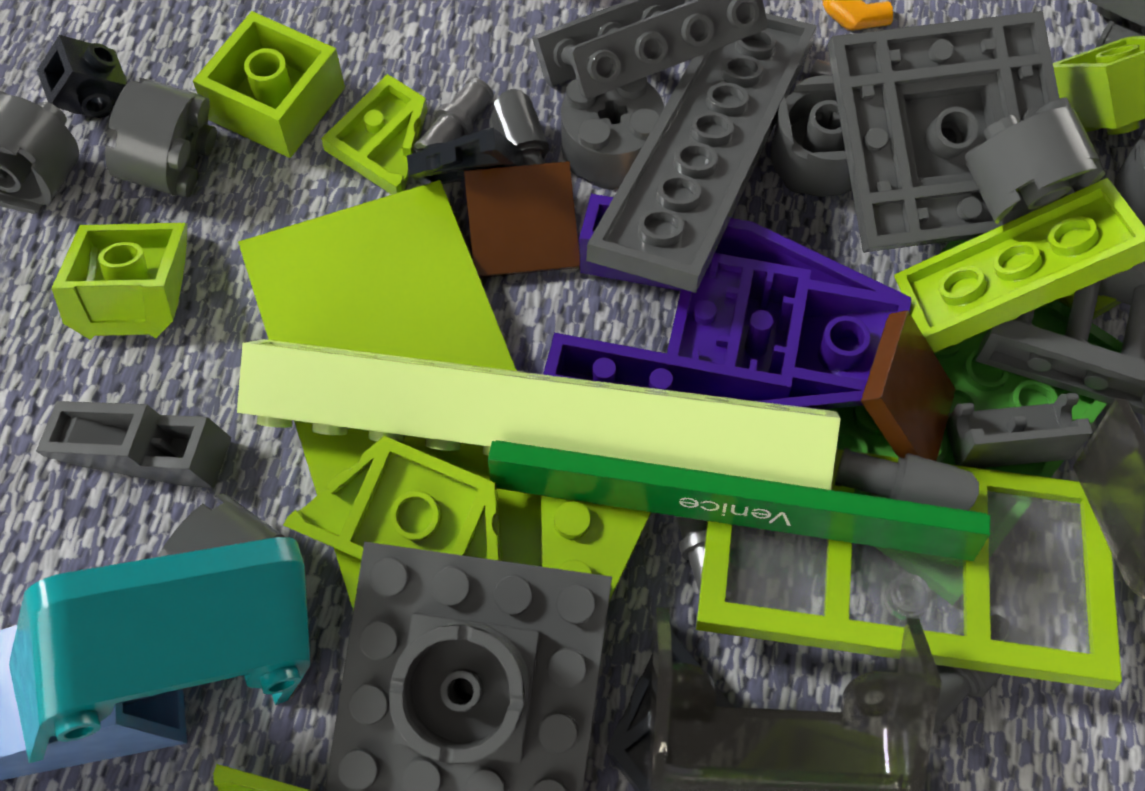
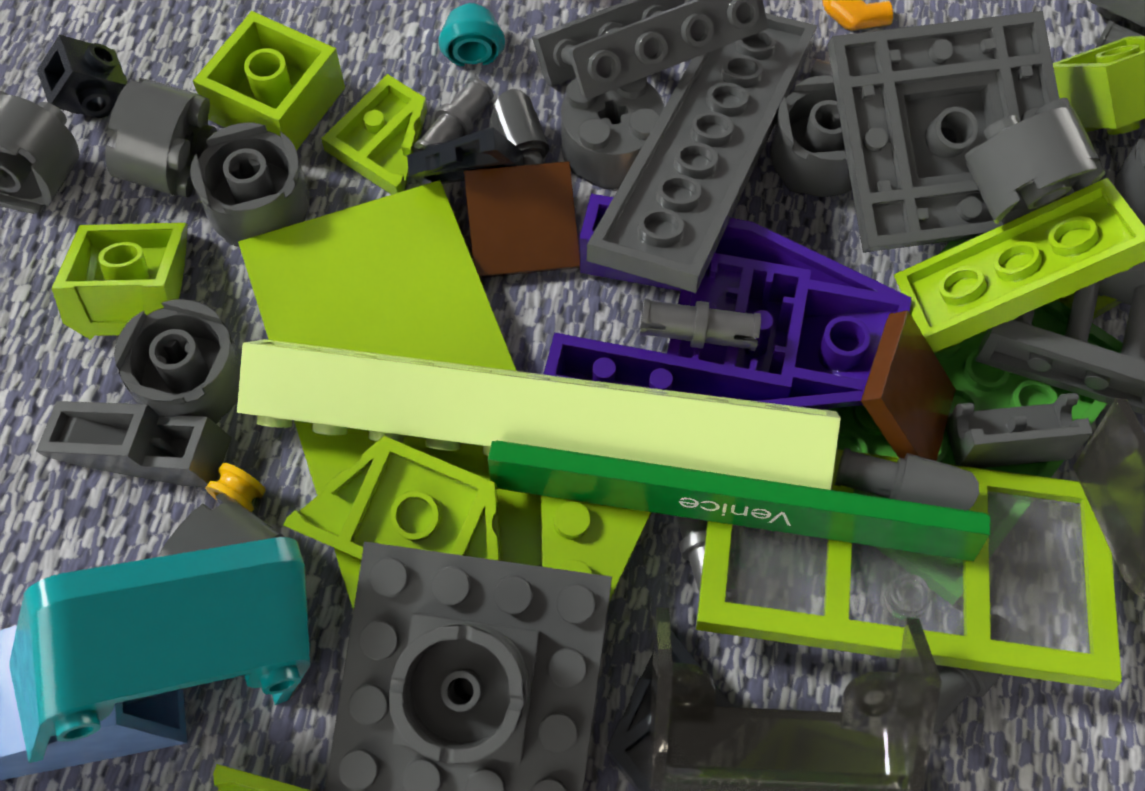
none -> dark grey brick [114,299,241,424]
none -> dark grey brick [191,123,310,246]
none -> yellow bush [205,463,266,512]
none -> teal cone [438,3,505,66]
none -> flat silver pin [639,298,761,351]

